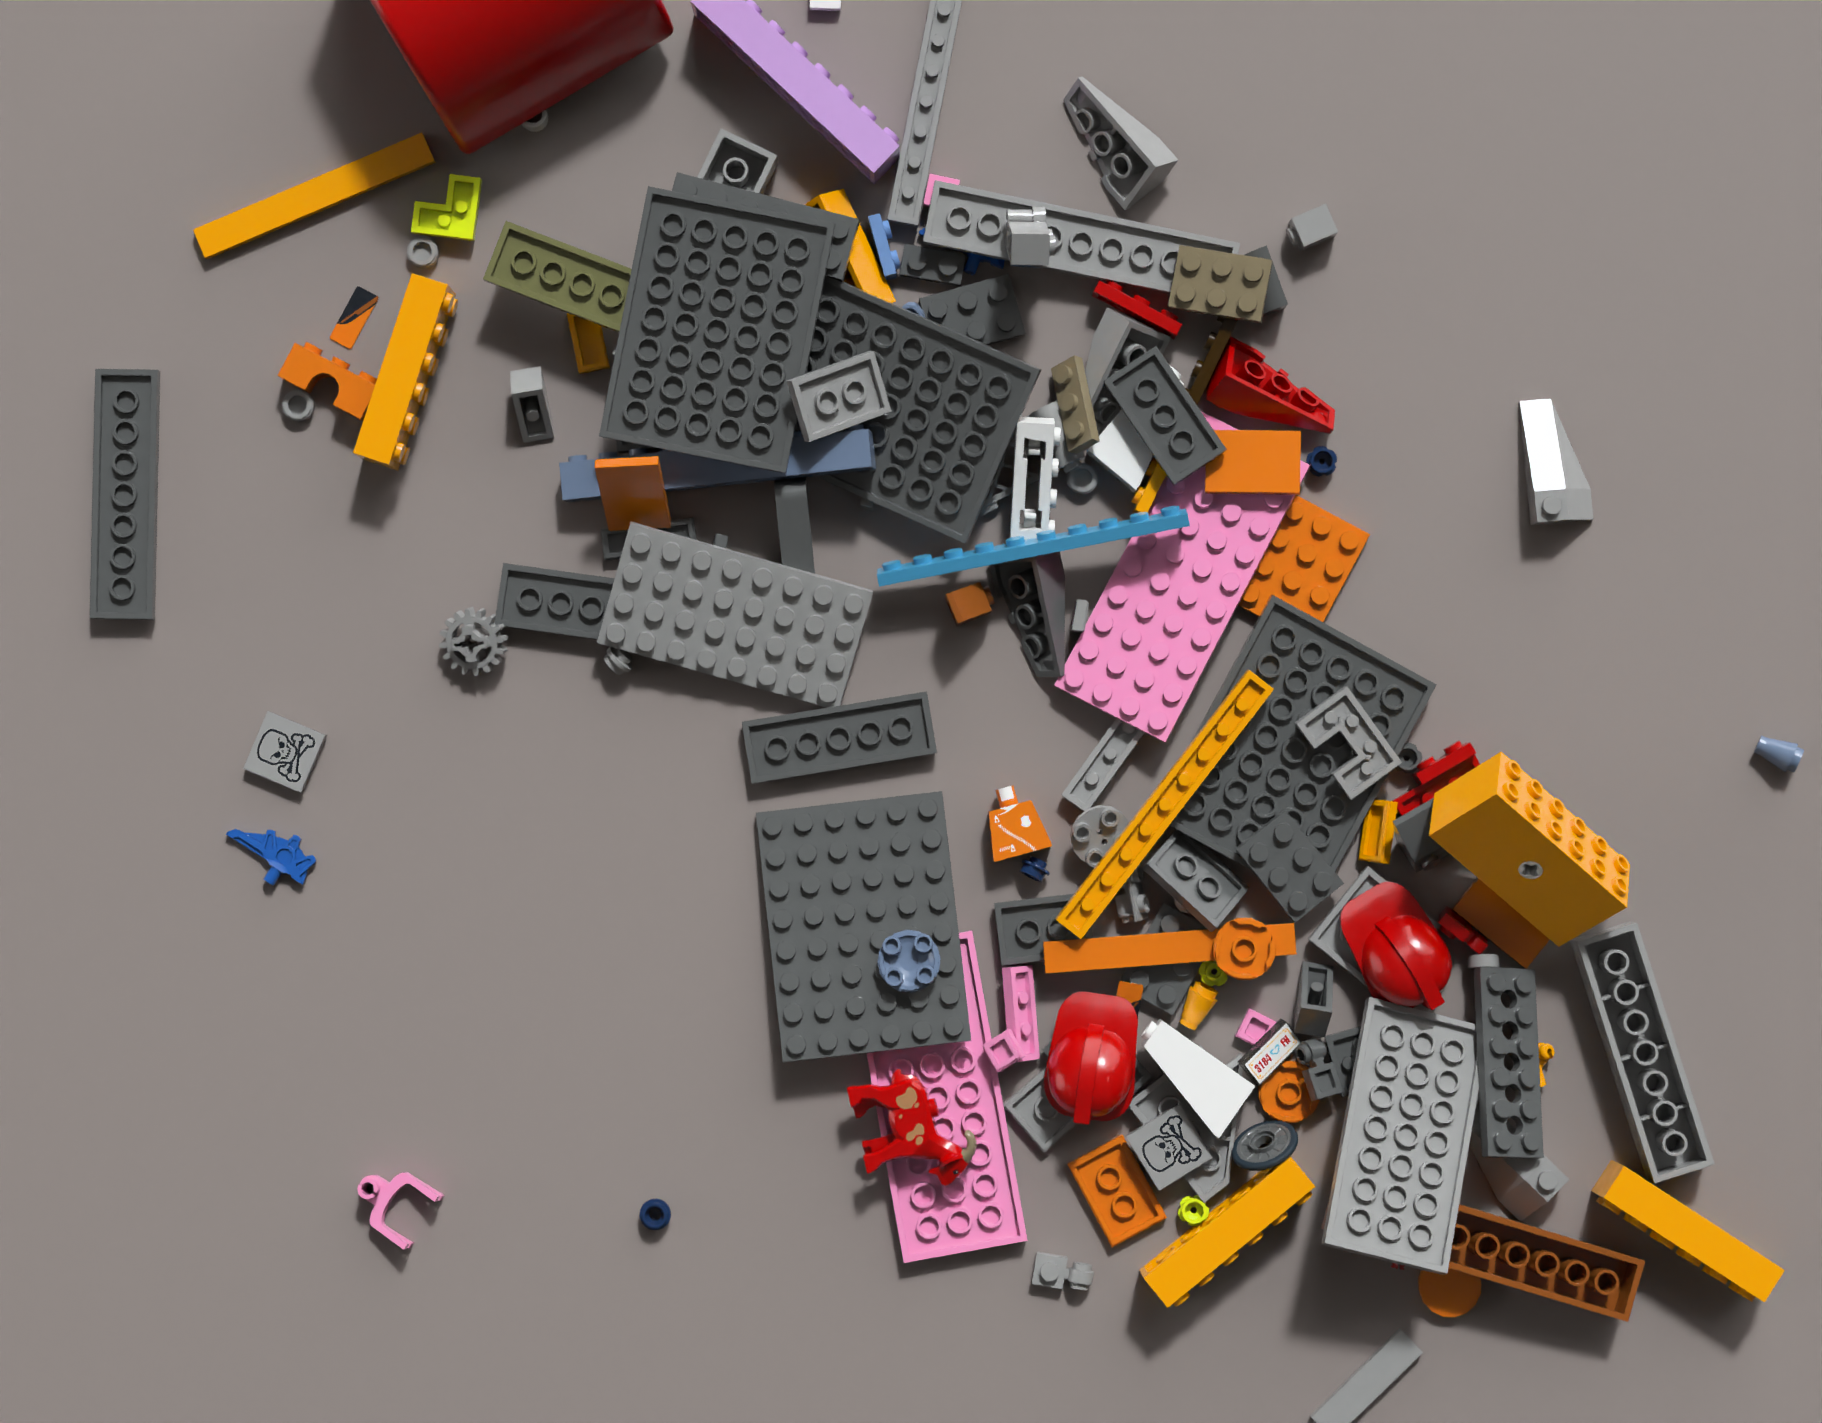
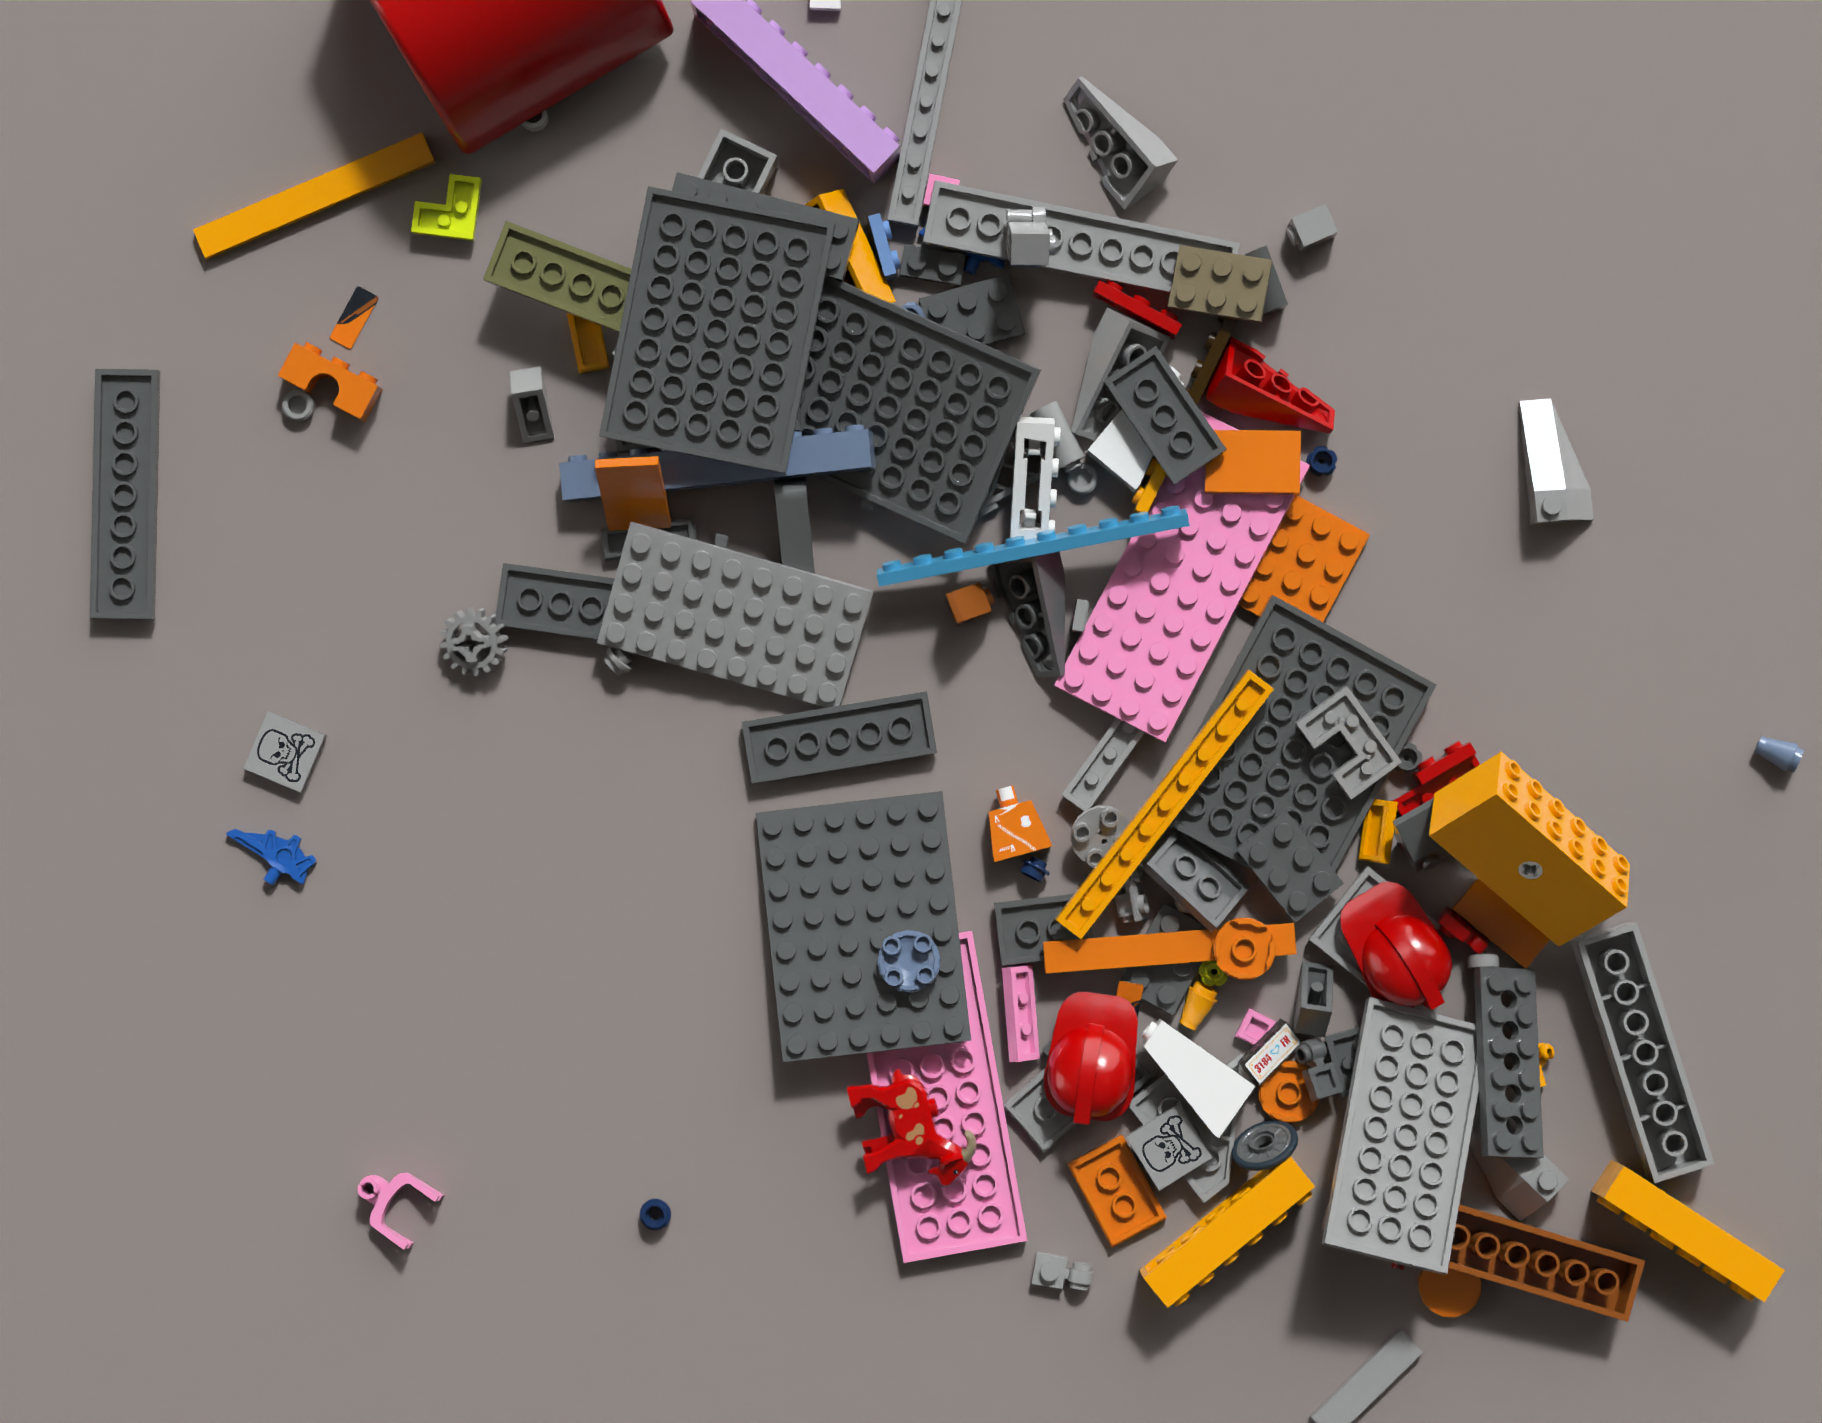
light orange brick [353,273,458,471] -> none
light grey tile [407,236,439,269] -> none
light grey plate [787,351,892,442] -> none
bright pink tile [981,1029,1026,1073] -> none
dark tan plate [1051,355,1100,454] -> none
neon yellow plate [1178,1195,1209,1226] -> none

